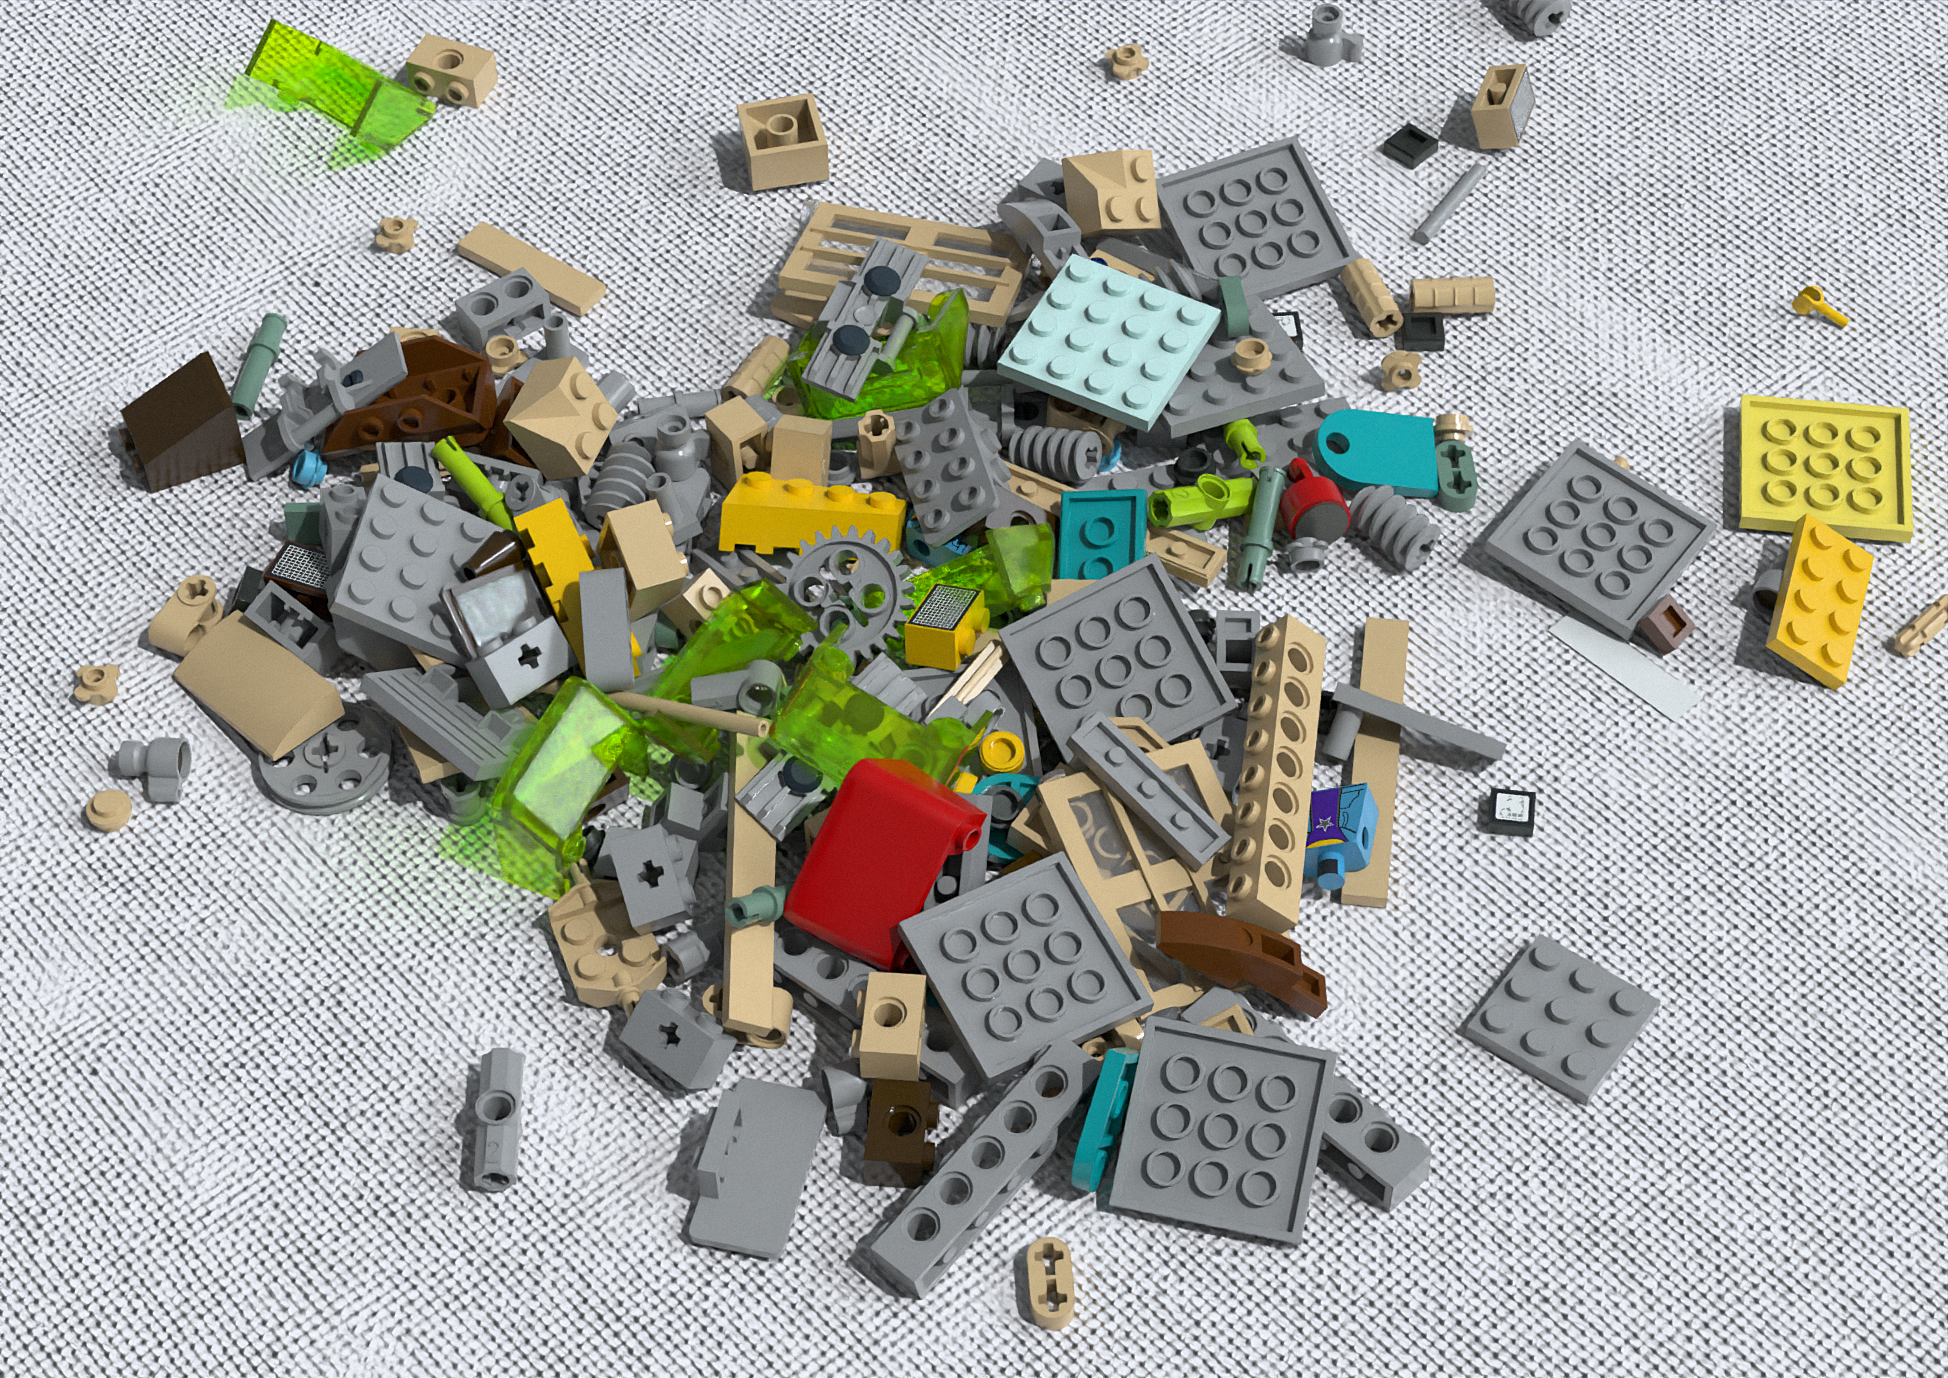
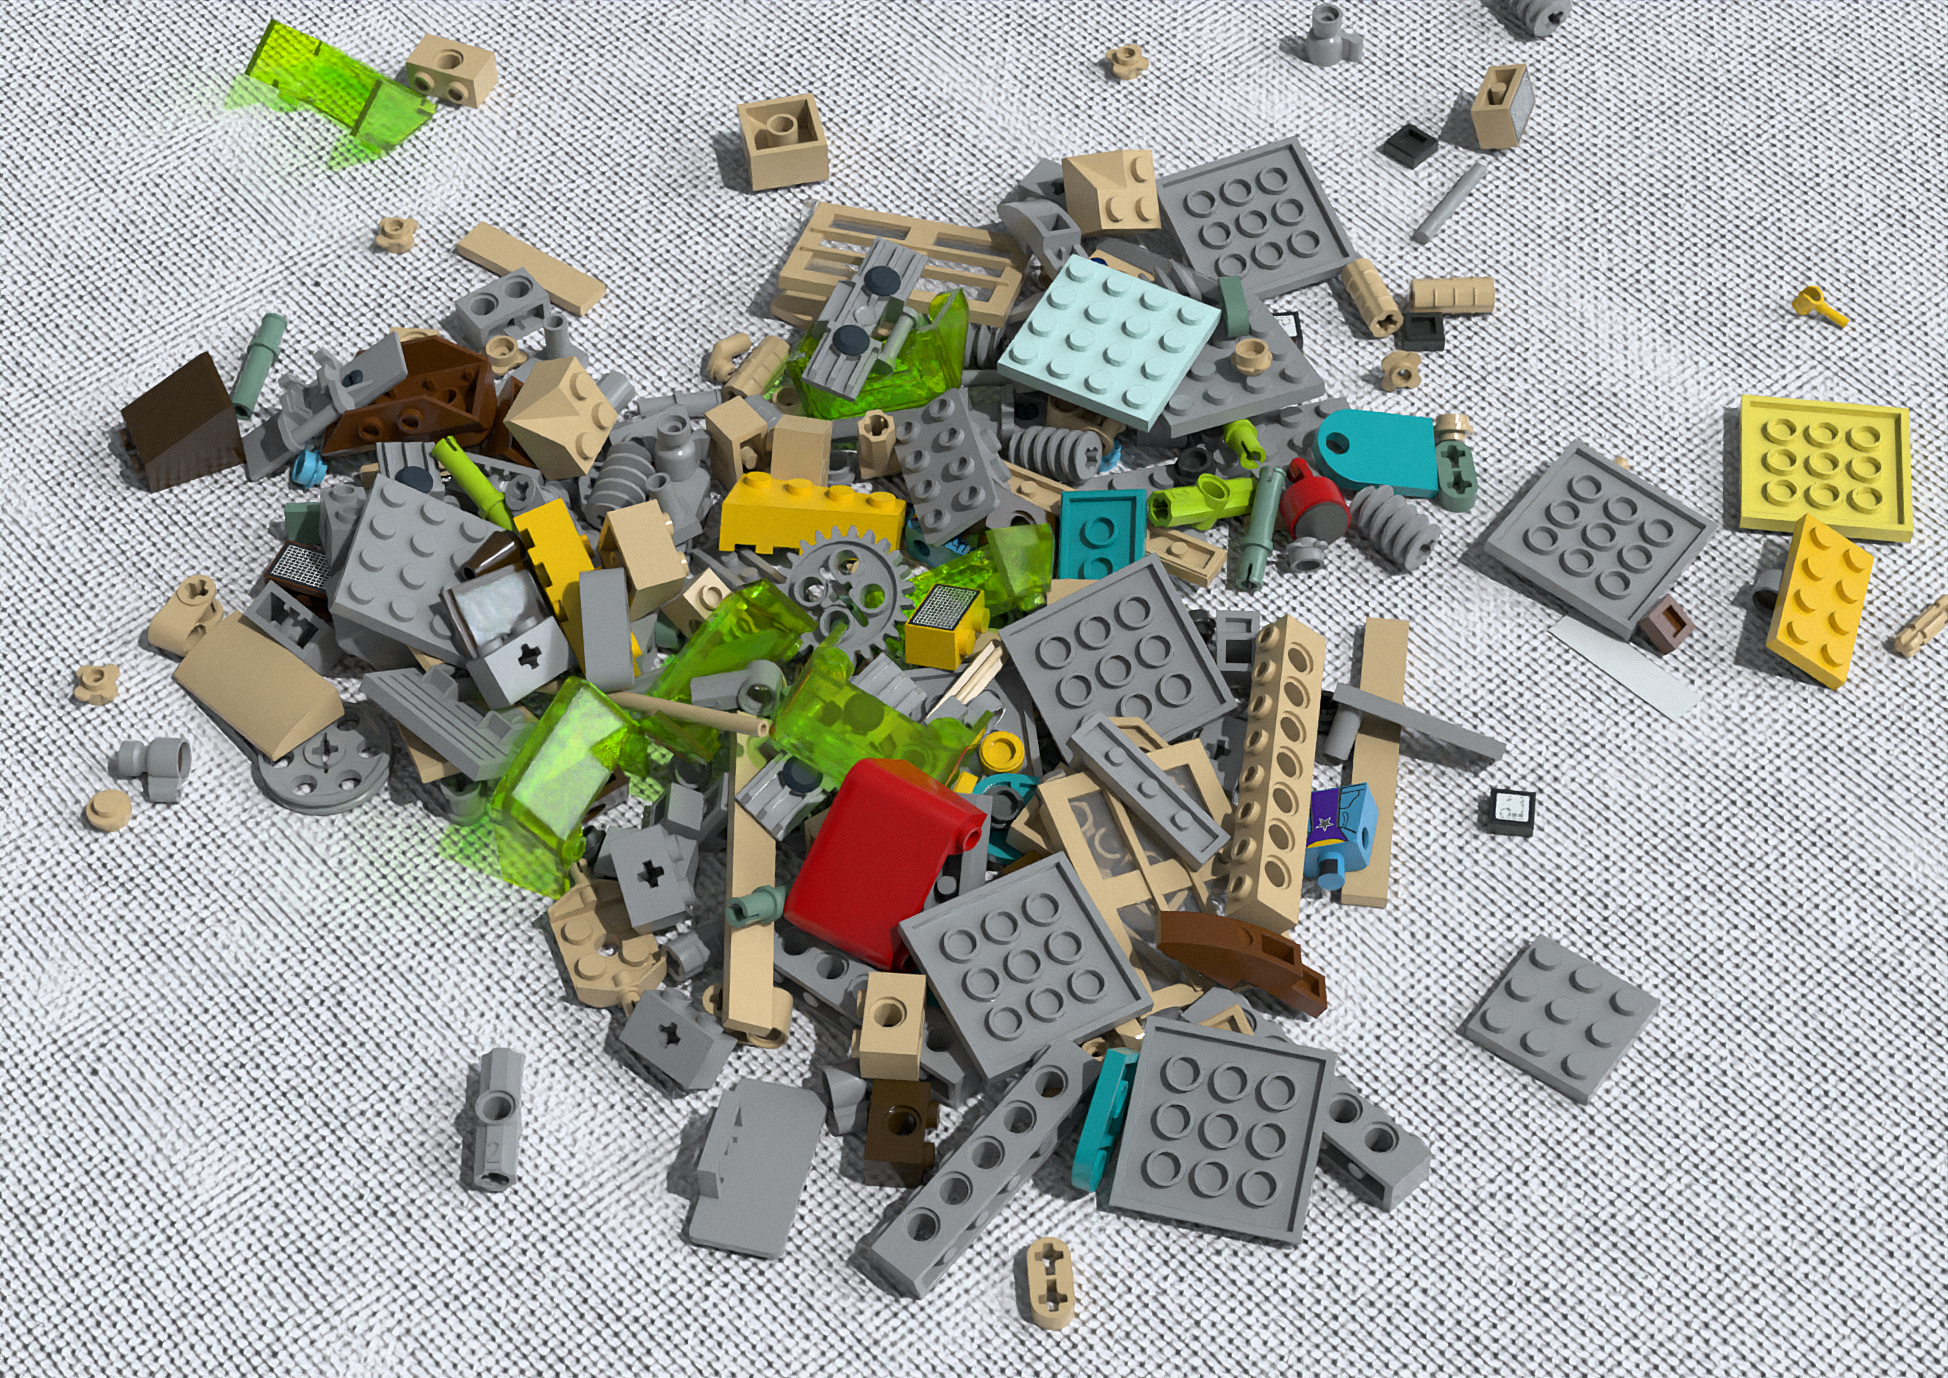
pearl dark grey plate [227,566,263,616] -> none
none -> tan arm [707,332,751,383]

